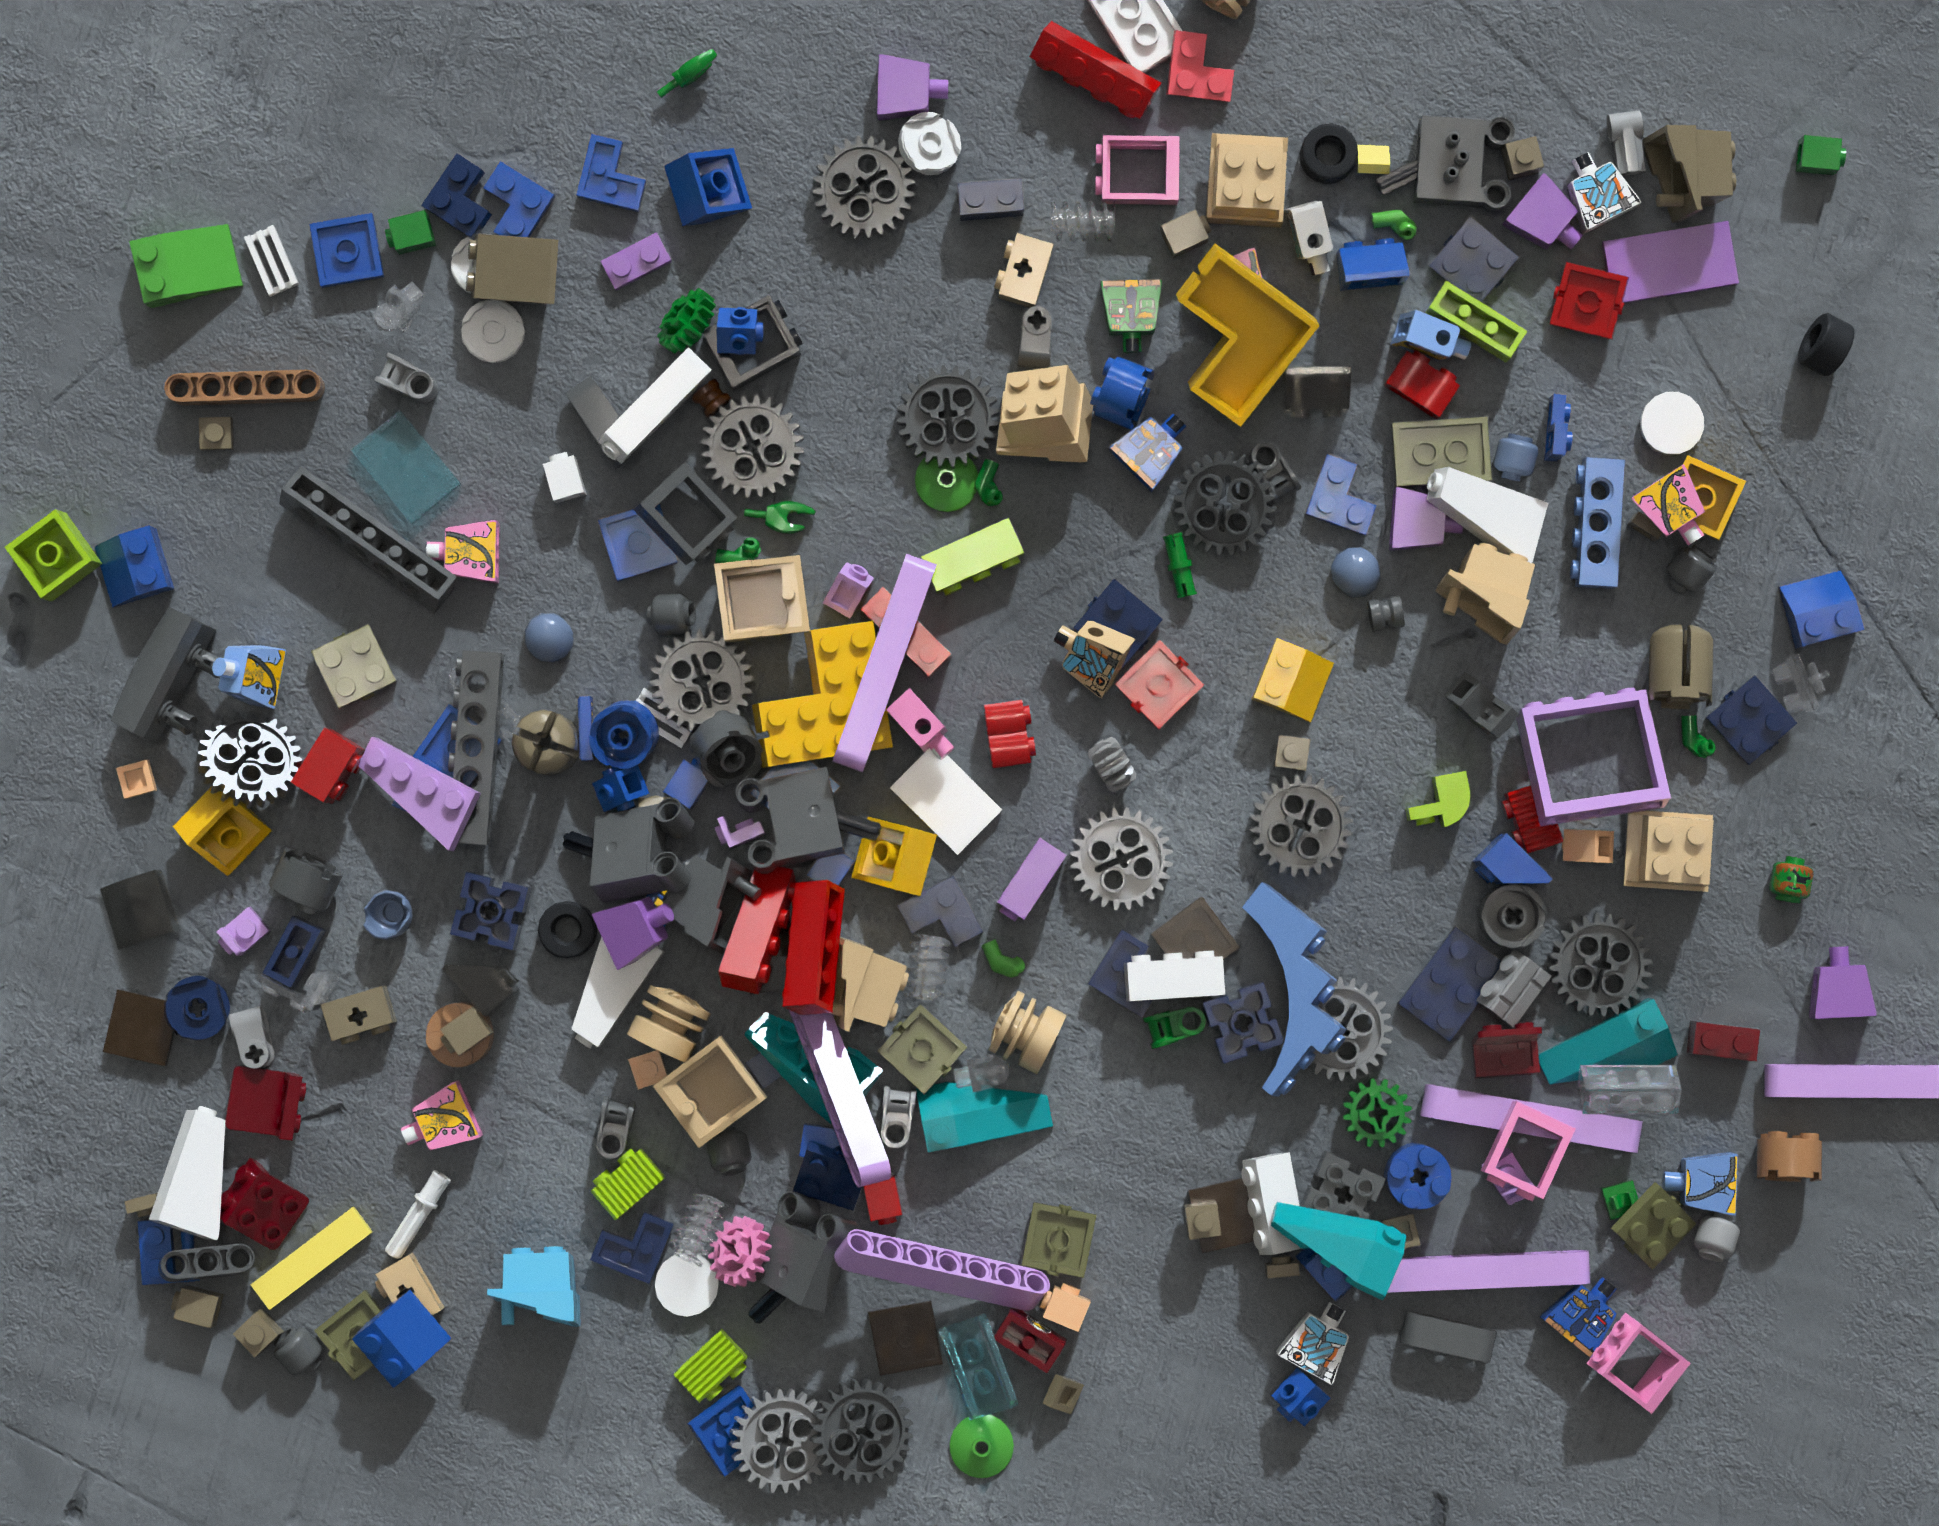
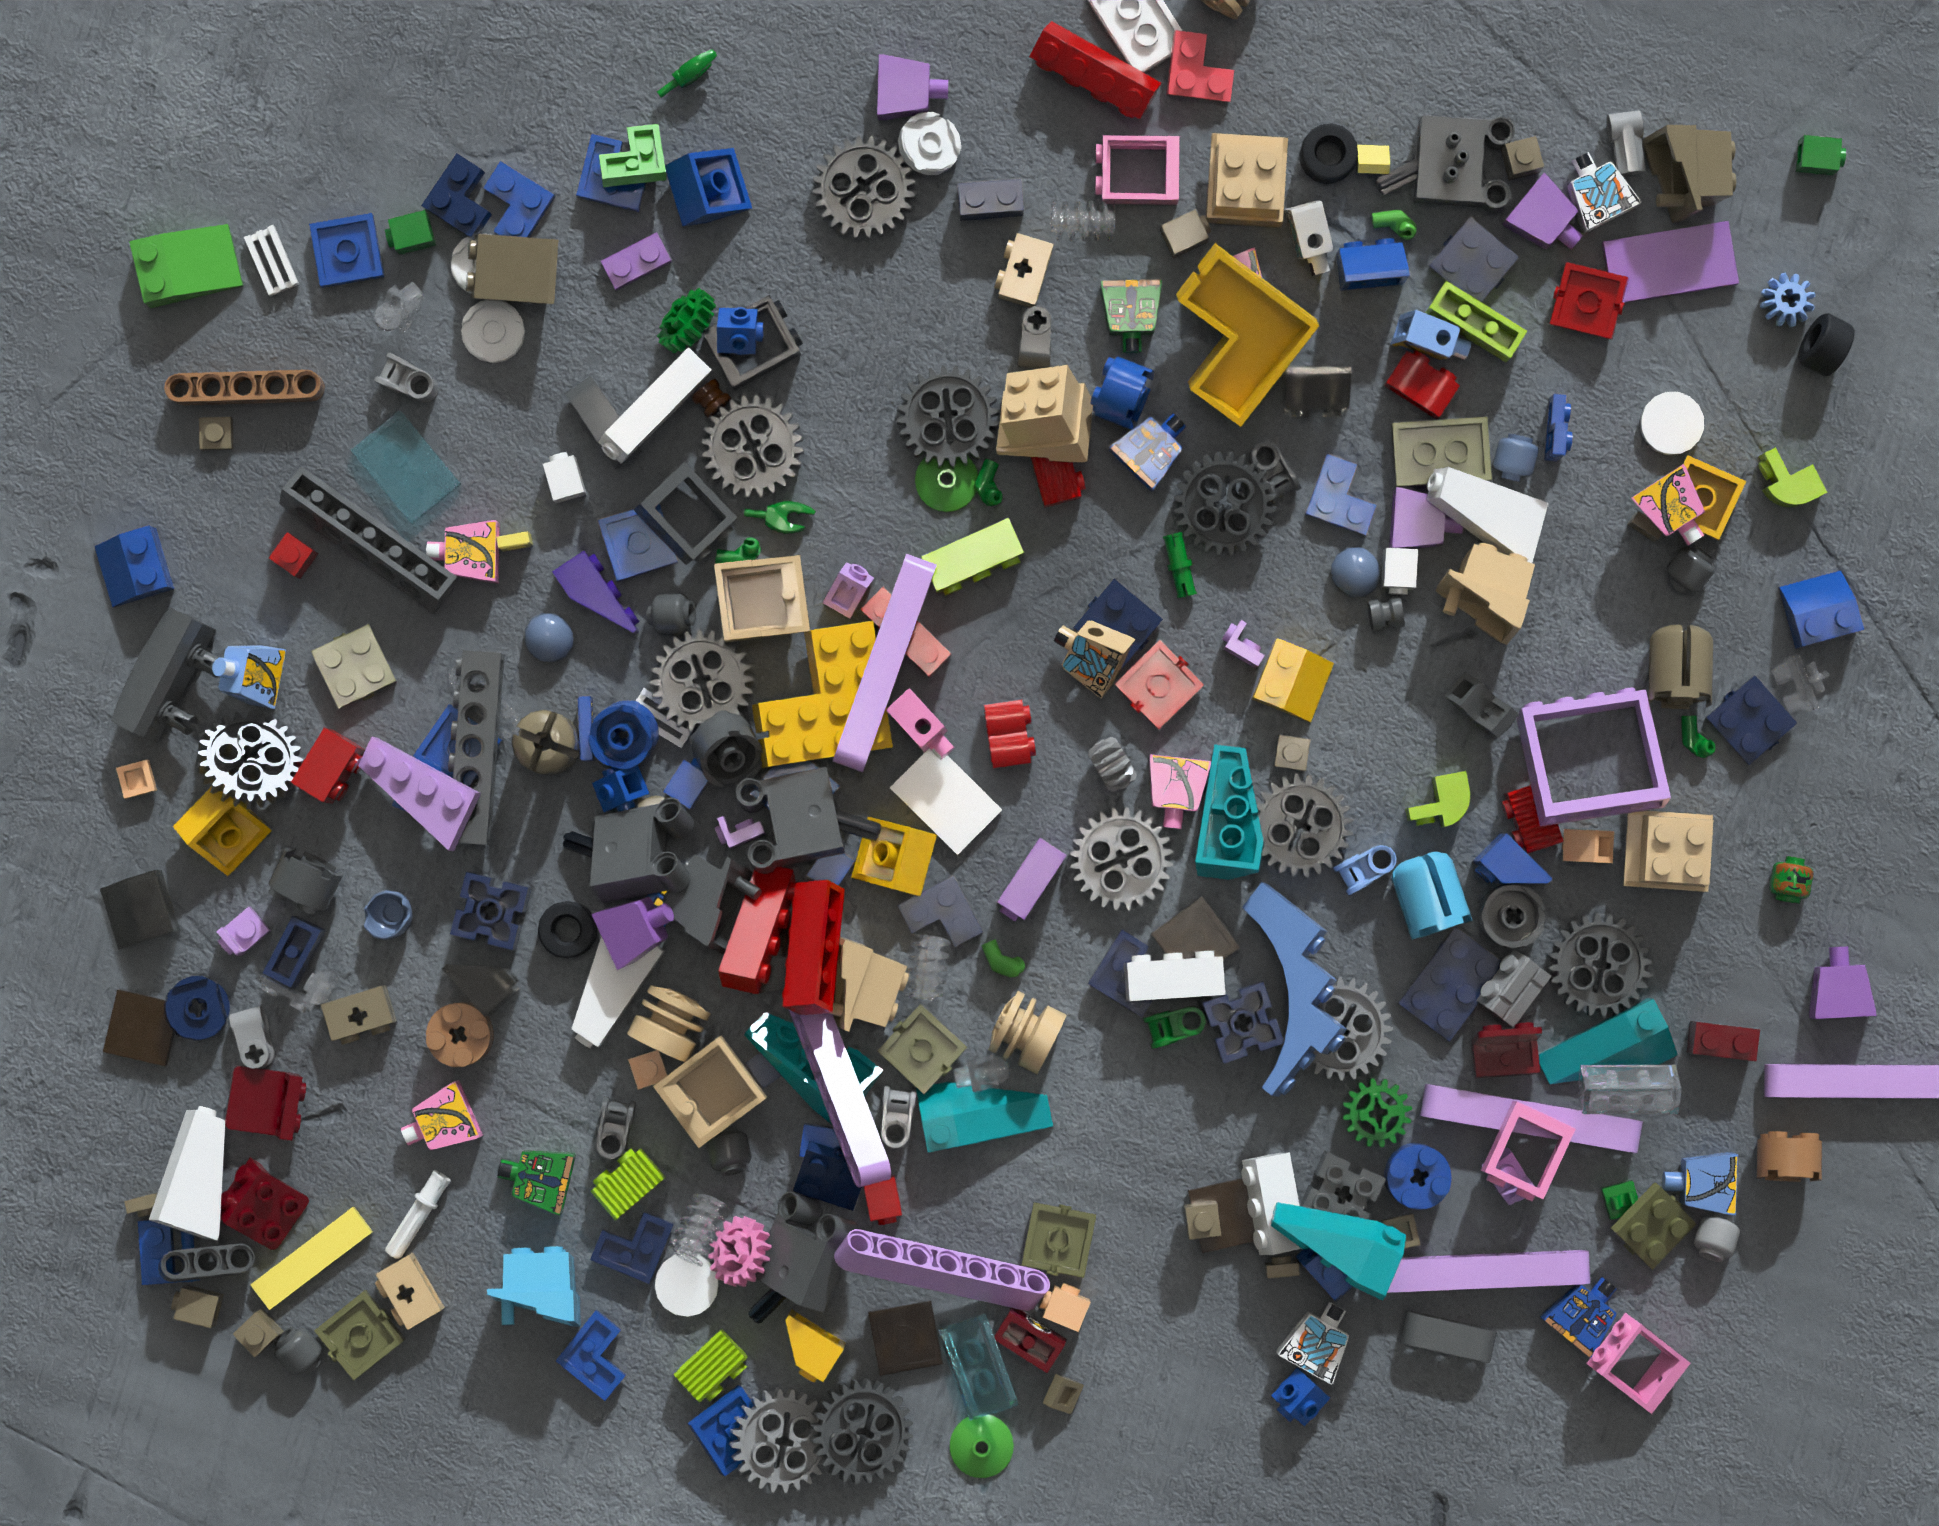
lime brick [5,509,102,601] -> none
blue slope [352,1290,451,1388] -> none
dark tan brick [440,1006,494,1056] -> none
medium blue brick [1570,457,1625,589] -> none
none -> red brick [269,532,319,579]
none -> light yellow tile [496,531,533,552]
none -> torso [497,1150,576,1215]
none -> dark purple slope [552,551,639,635]
none -> blue plate [555,1310,626,1401]
none -> plate [599,124,666,187]
none -> yellow slope [785,1309,845,1383]
none -> red brick [1030,457,1086,508]
none -> bright pink torso [1149,754,1211,829]
none -> teal wedge [1195,744,1264,880]
none -> lavender bracket [1222,620,1265,669]
none -> light blue piece [1333,845,1396,895]
none -> white brick [1381,548,1418,595]
none -> medium azure cylinder [1391,852,1472,940]
none -> lime brick [1758,447,1828,507]
none -> light blue gear [1760,273,1815,327]

